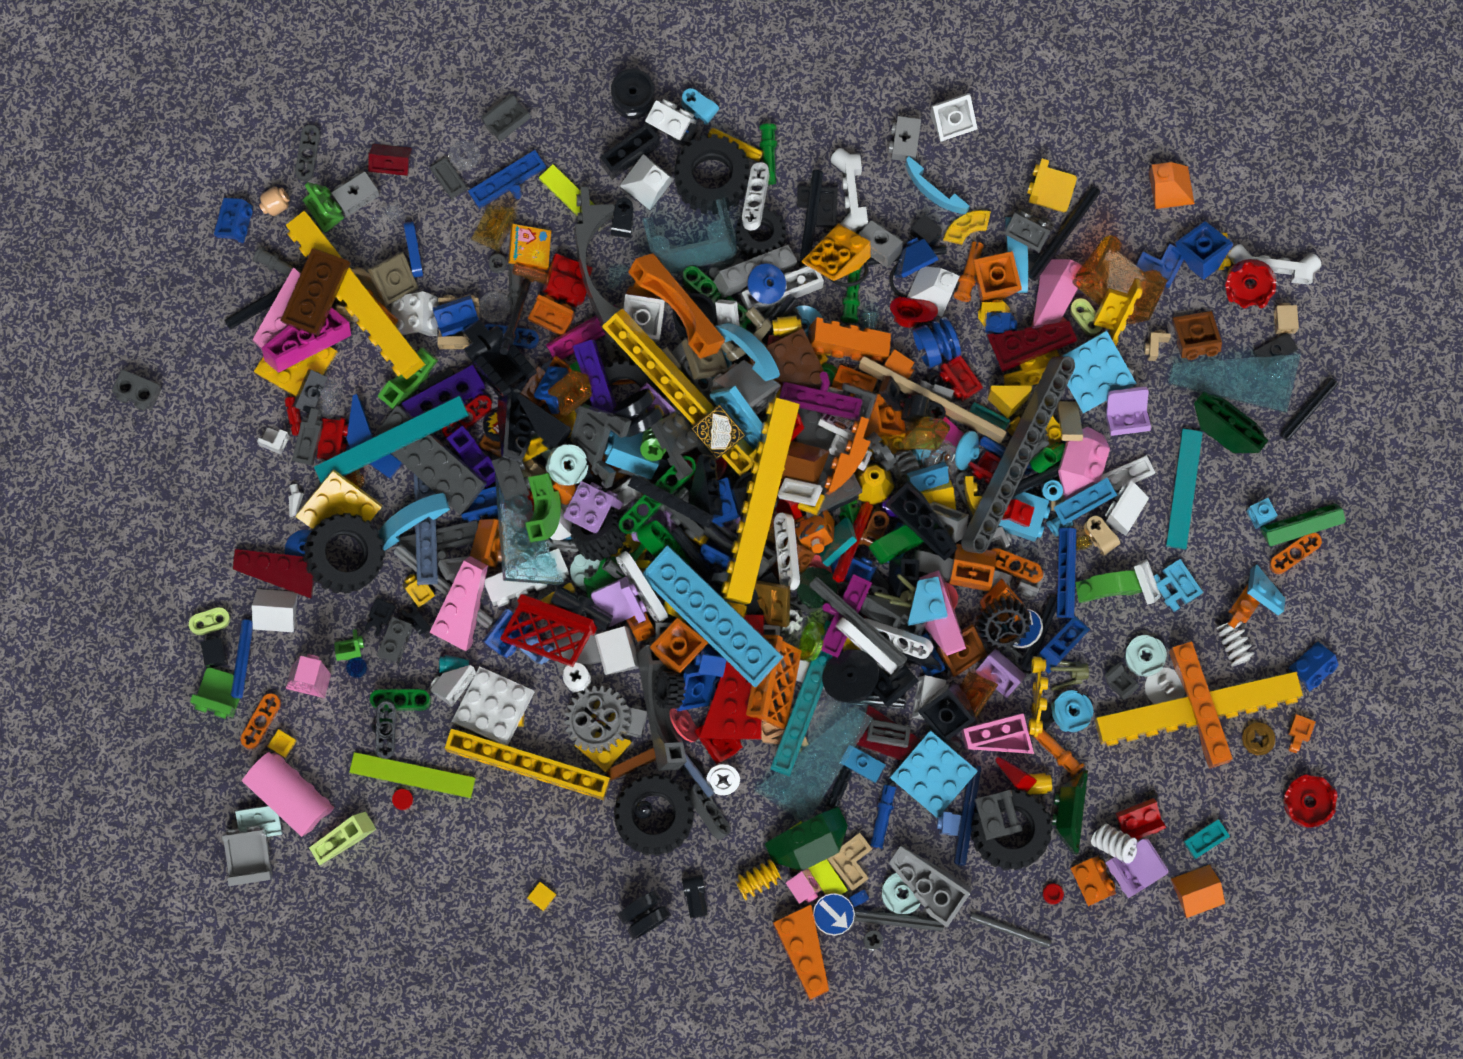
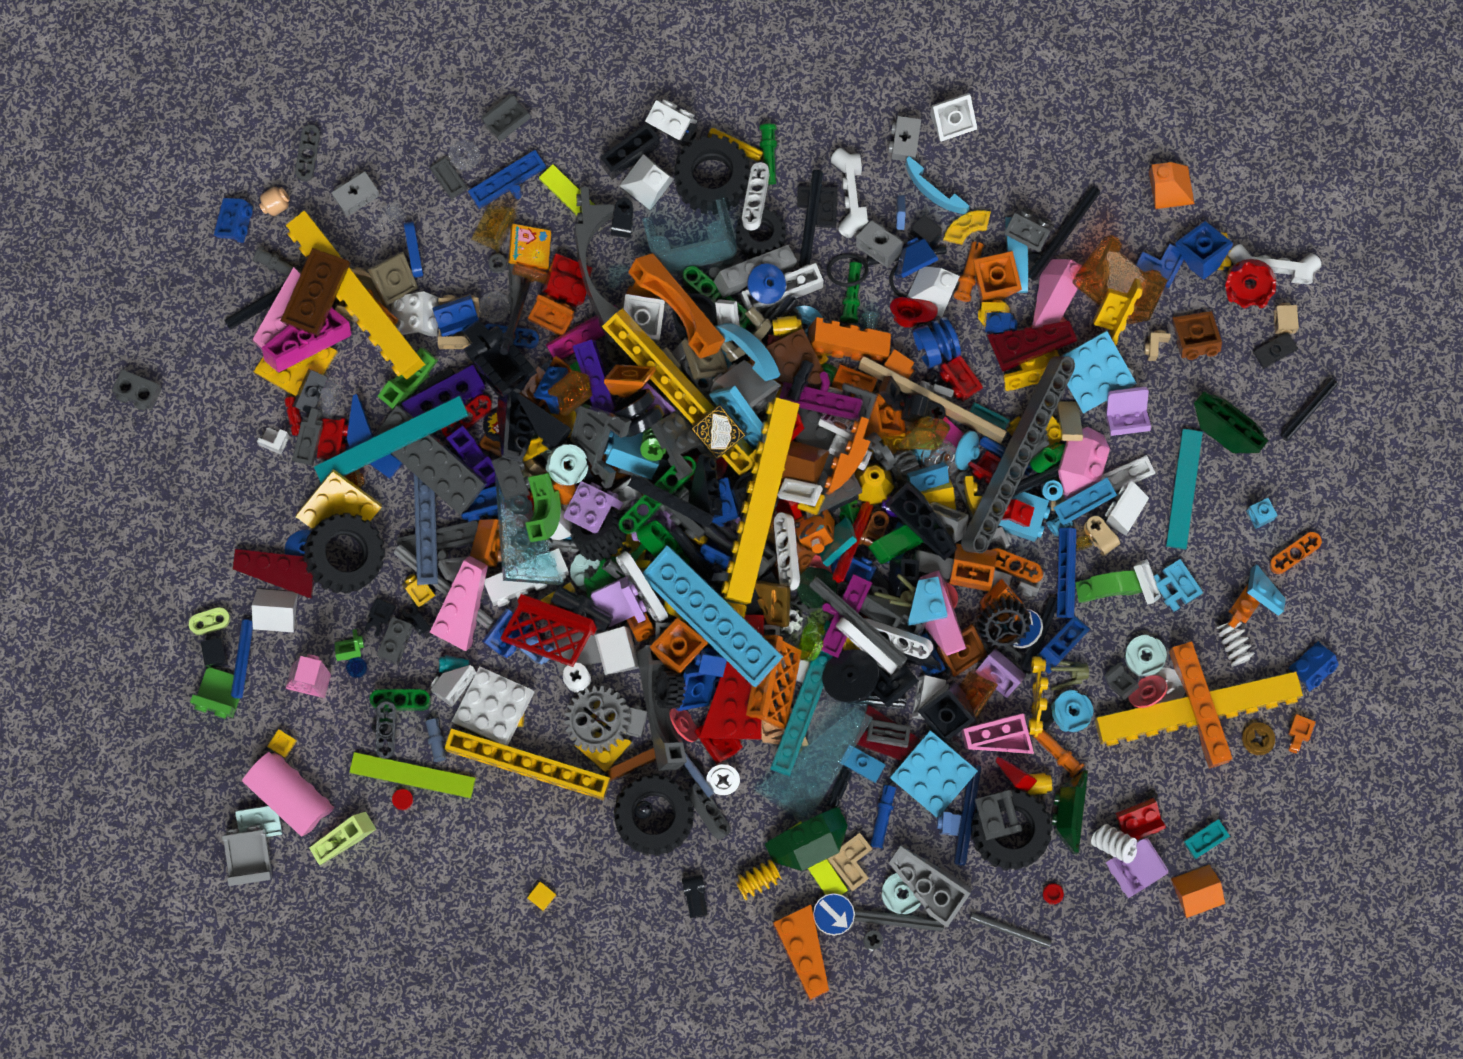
orange beam [240,693,281,749] -> none
white bar [288,484,304,517] -> none
bright green bracket [303,182,344,232] -> none
dark red panel [368,144,412,176] -> none
medium azure slope [378,493,450,550] -> none
black wheel [611,69,654,119] -> none
black wheel [617,890,671,940] -> none
medium azure piece [681,88,719,125] -> none
bright pink brick [786,869,822,904] -> none
light orange slope [802,223,871,281] -> none
blue axle [849,890,869,907] -> none
yellow slope [987,386,1032,419] -> none
yellow bracket [1027,158,1077,213] -> none
yellowish green plate [1070,298,1102,336] -> none
orange bracket [1071,856,1116,906] -> none
clear light blue wing [1168,354,1301,413] -> none
green slope [1260,504,1345,546] -> none
red plate [1283,775,1338,828] -> none
none -> sand blue pin [425,718,447,762]
none -> orange slope [604,364,656,398]
none -> black pin [786,360,814,402]
none -> medium blue tile [896,195,906,230]
none -> coral dish [1128,675,1168,708]

